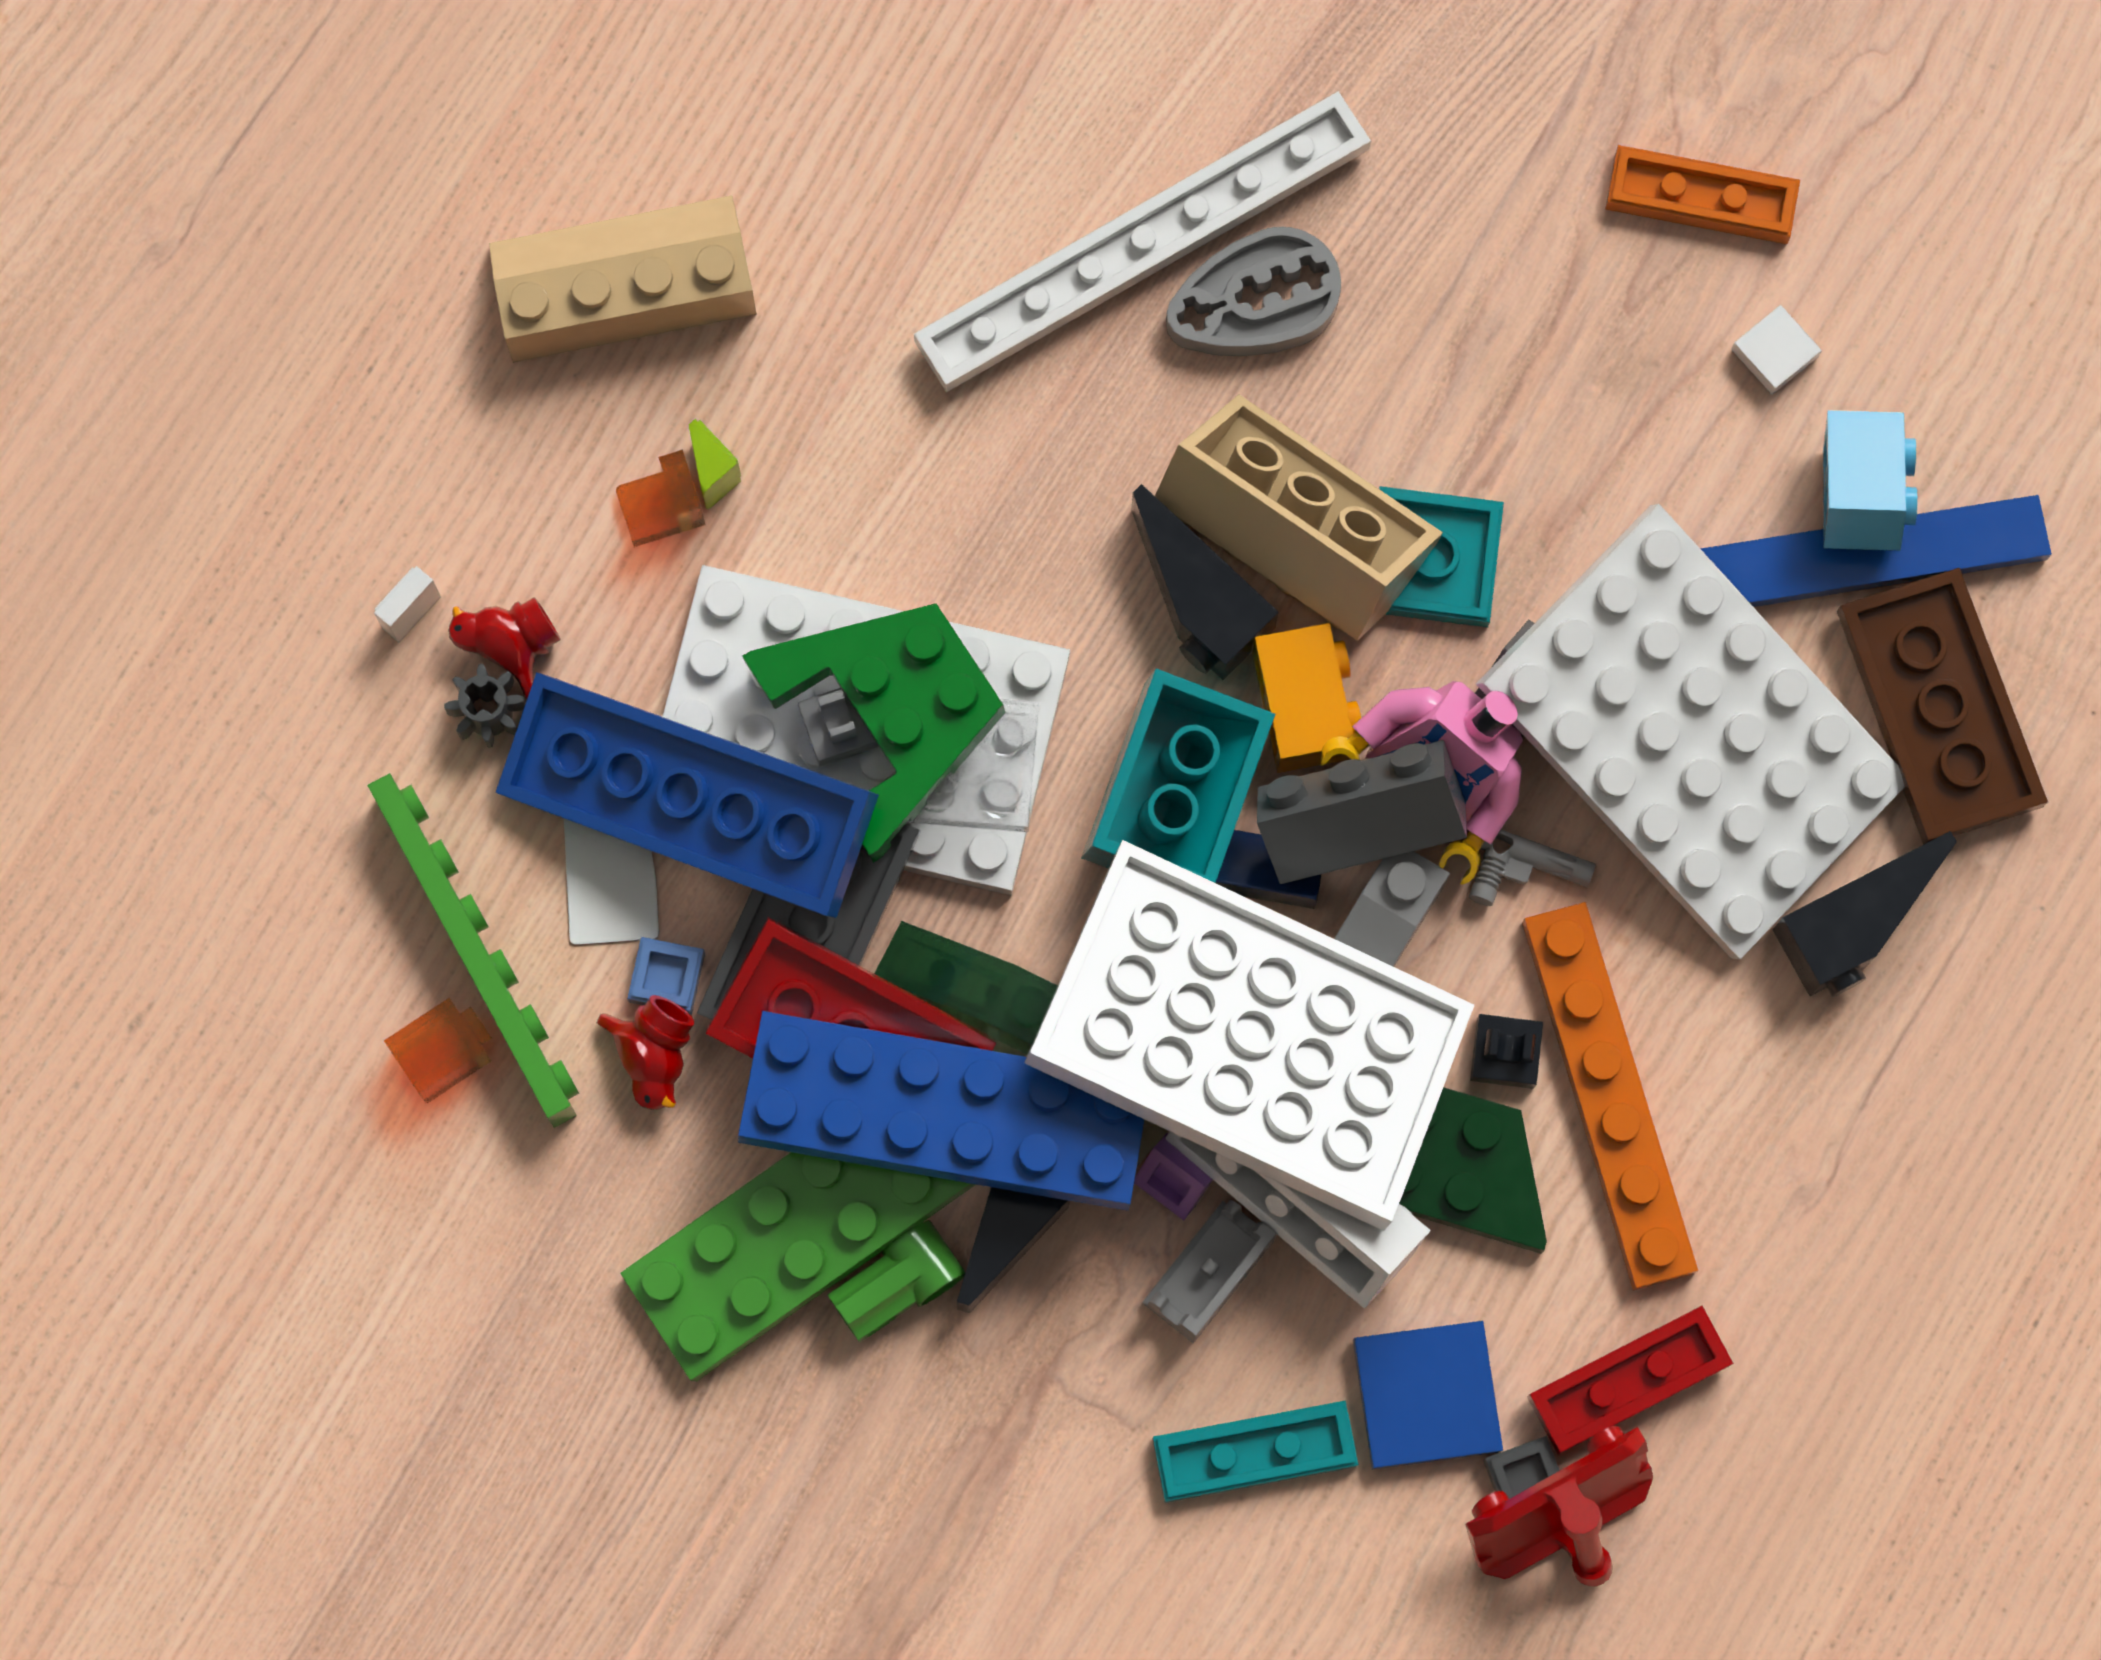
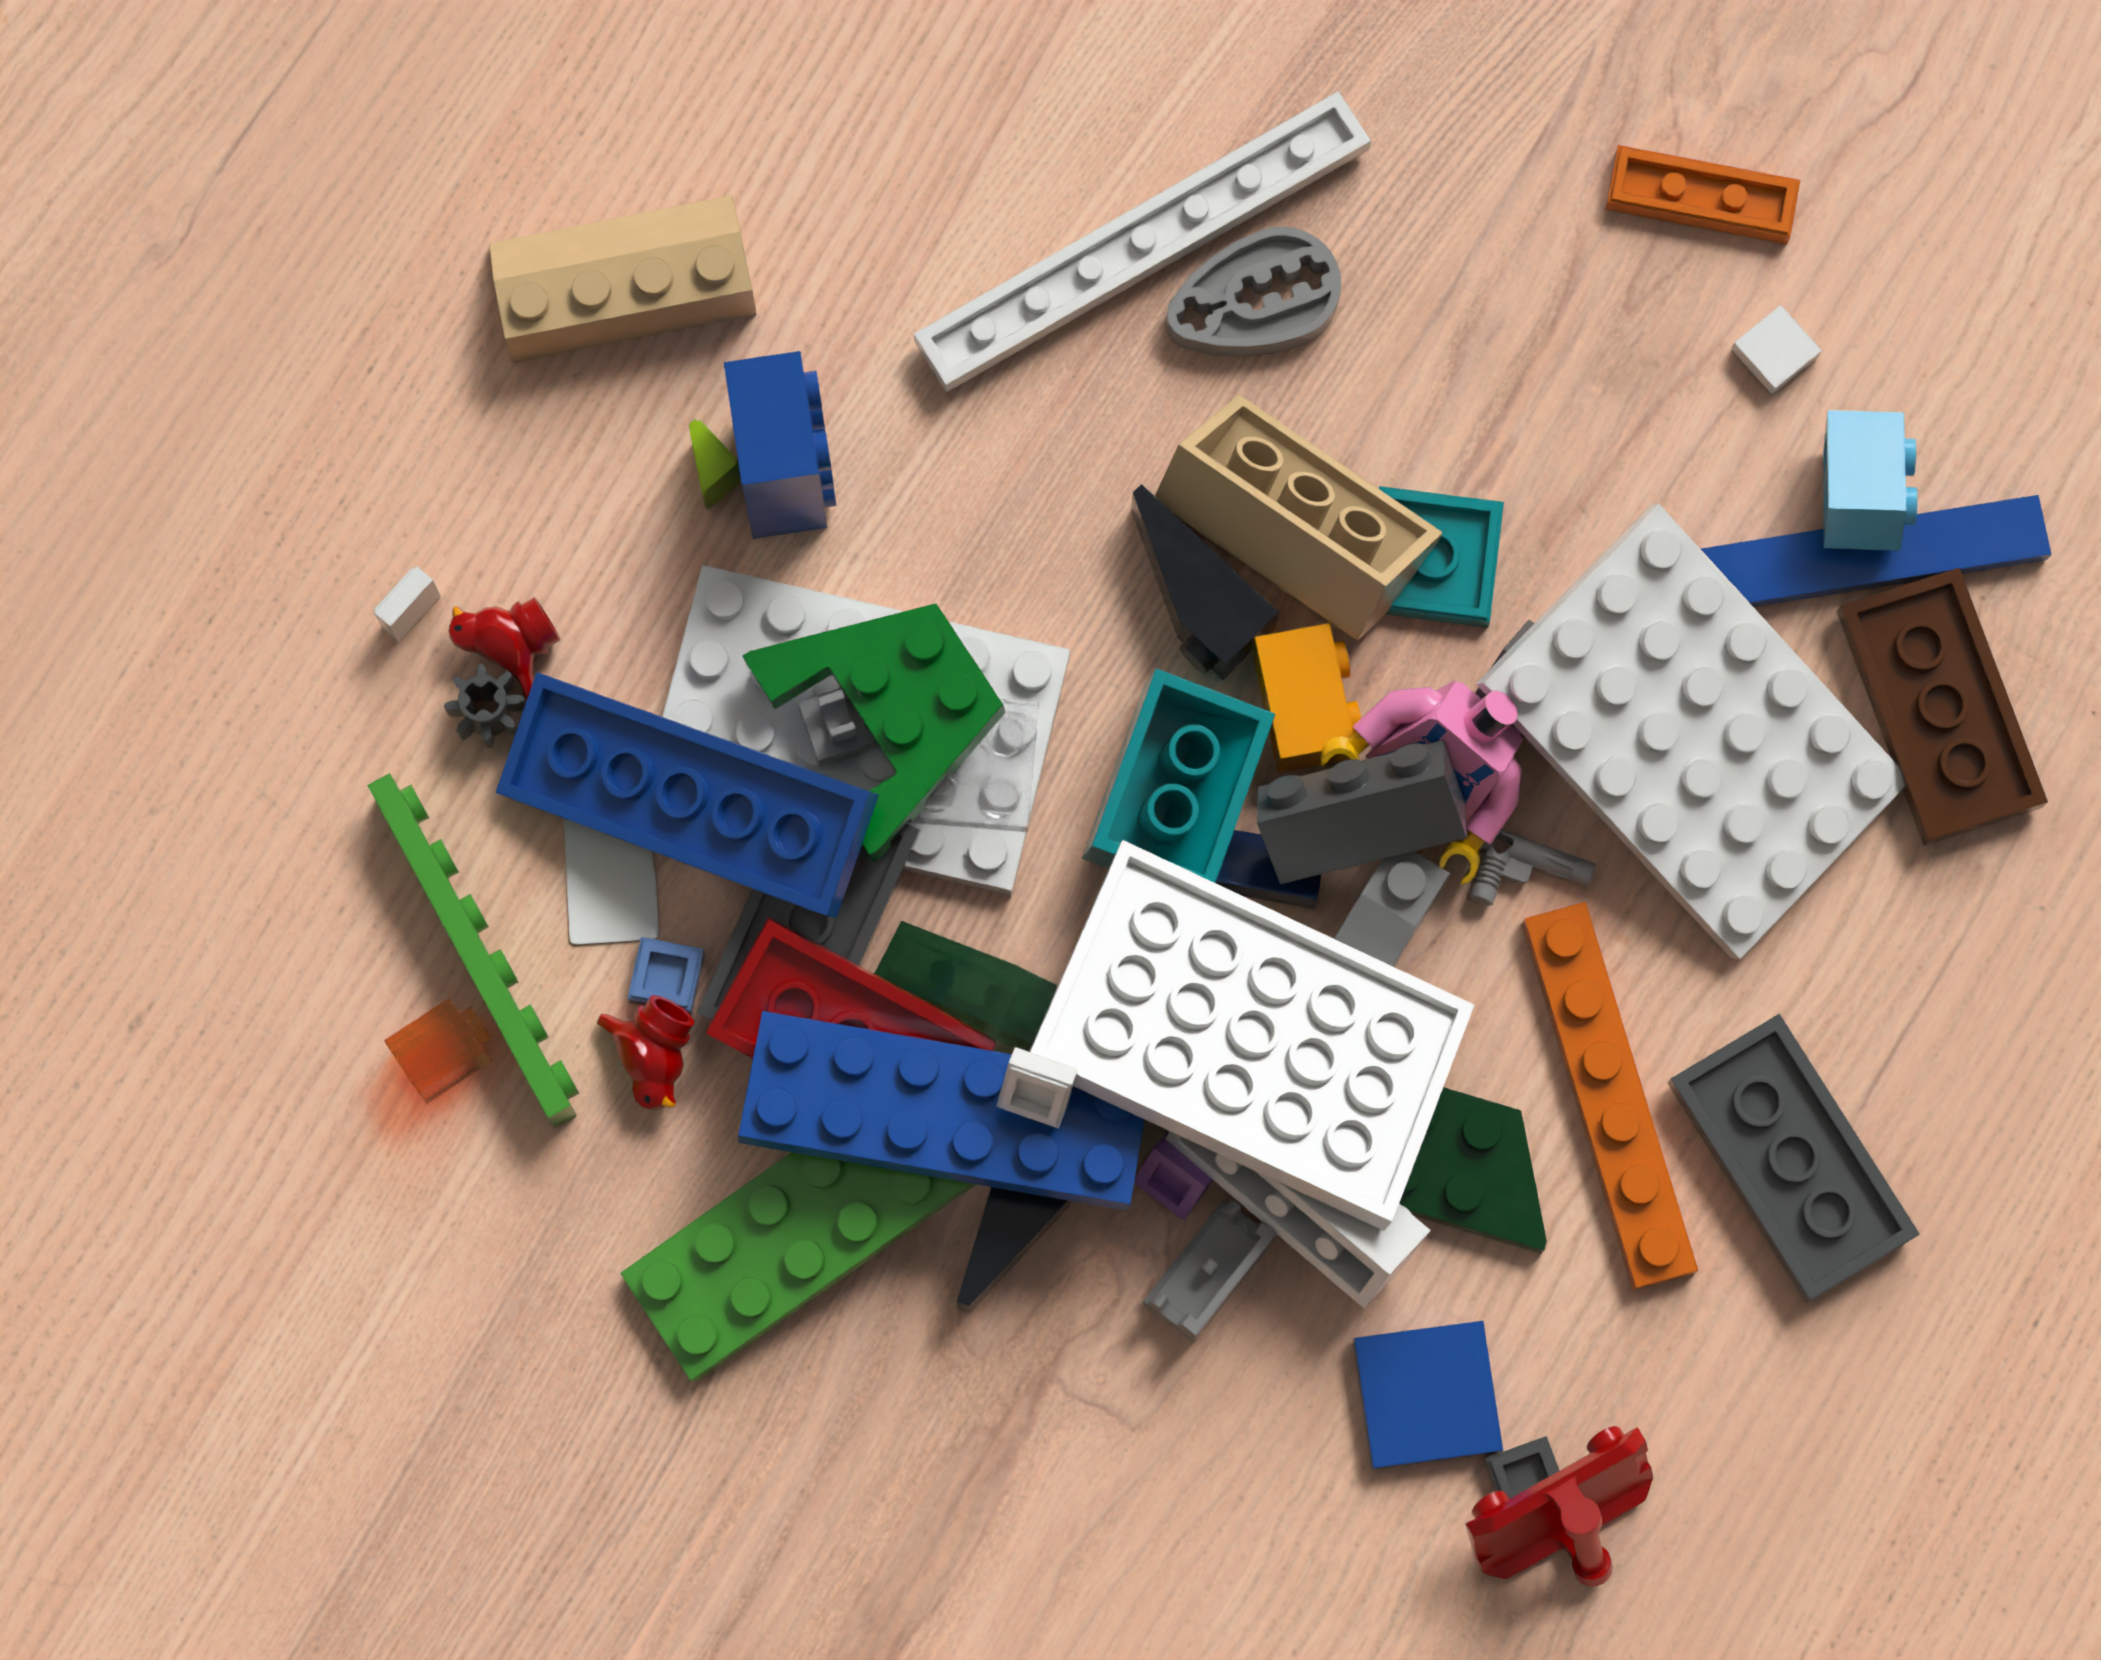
clear orange panel [616,449,706,547] -> none
bright green piece [827,1220,966,1343] -> none
teal tile [1152,1400,1359,1503] -> none
black tile [1470,1014,1543,1089] -> none
red plate [1527,1305,1734,1455] -> none
black slope [1773,831,1957,997] -> none
none -> blue brick [724,351,837,539]
none -> white tile [996,1047,1078,1128]
none -> dark grey plate [1667,1013,1920,1303]

